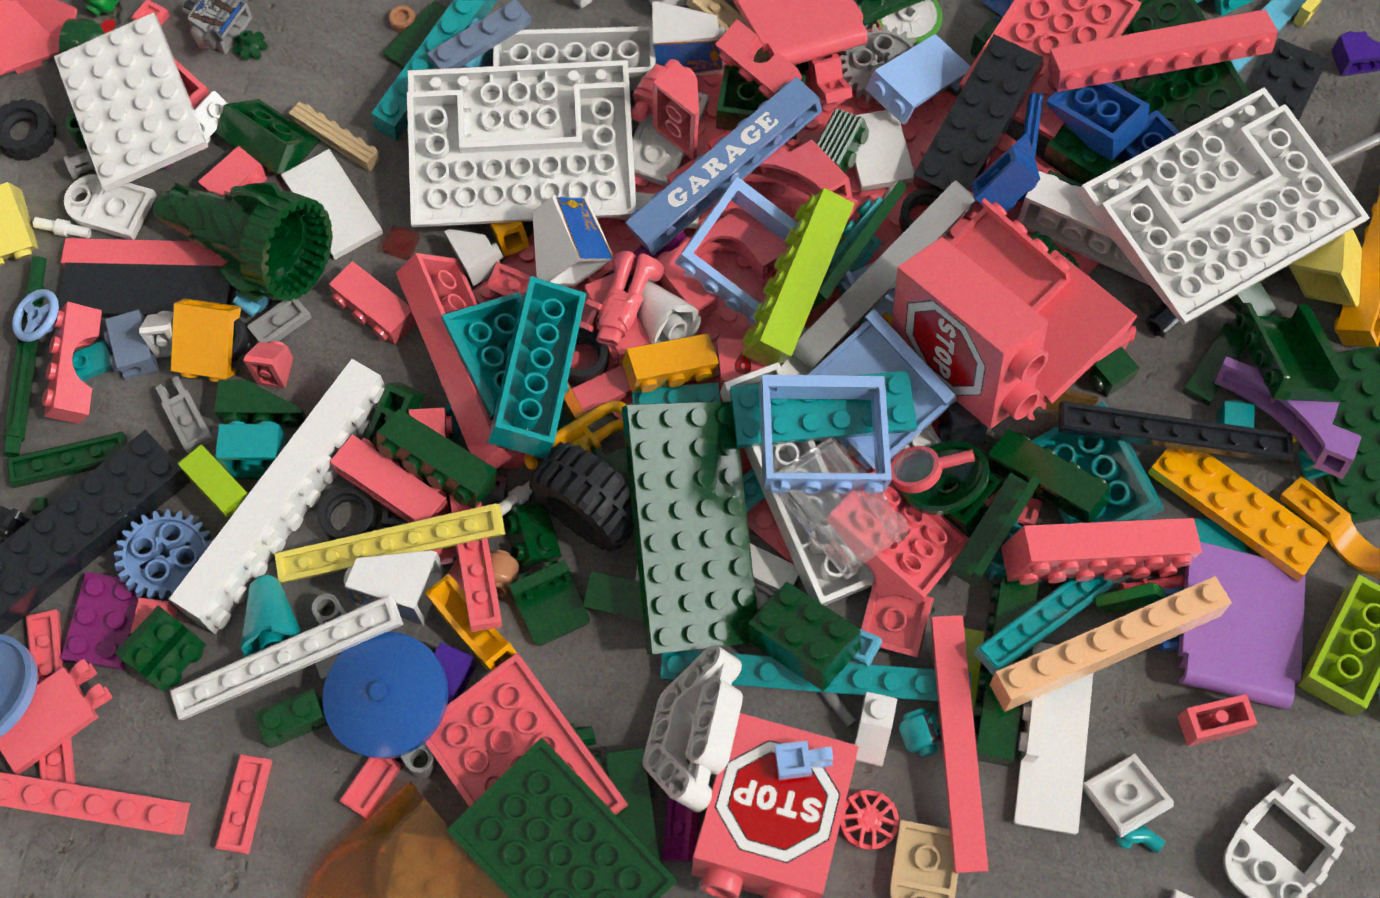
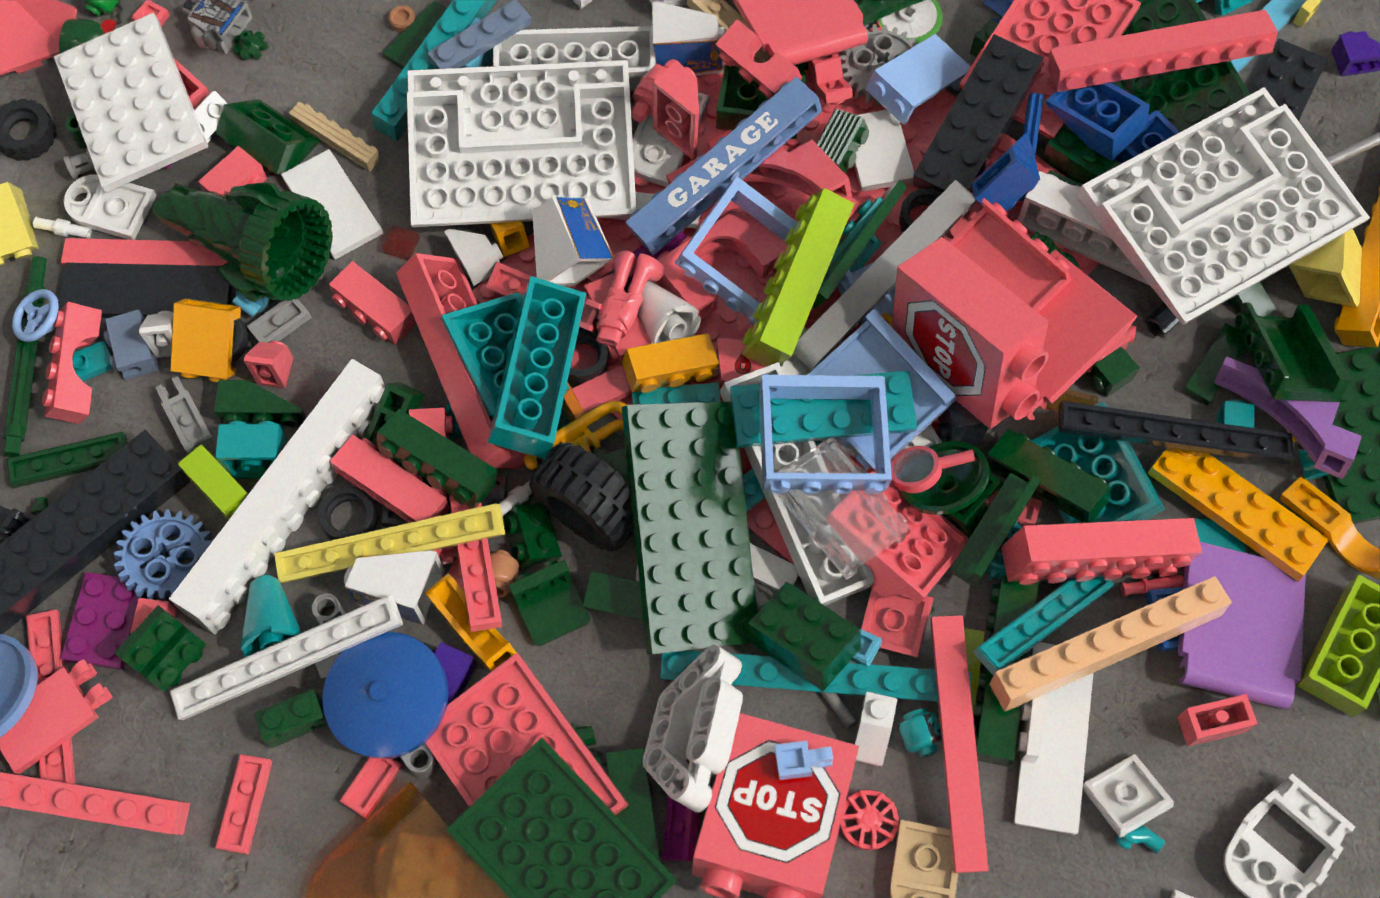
green tile [1095,582,1166,613] -> none

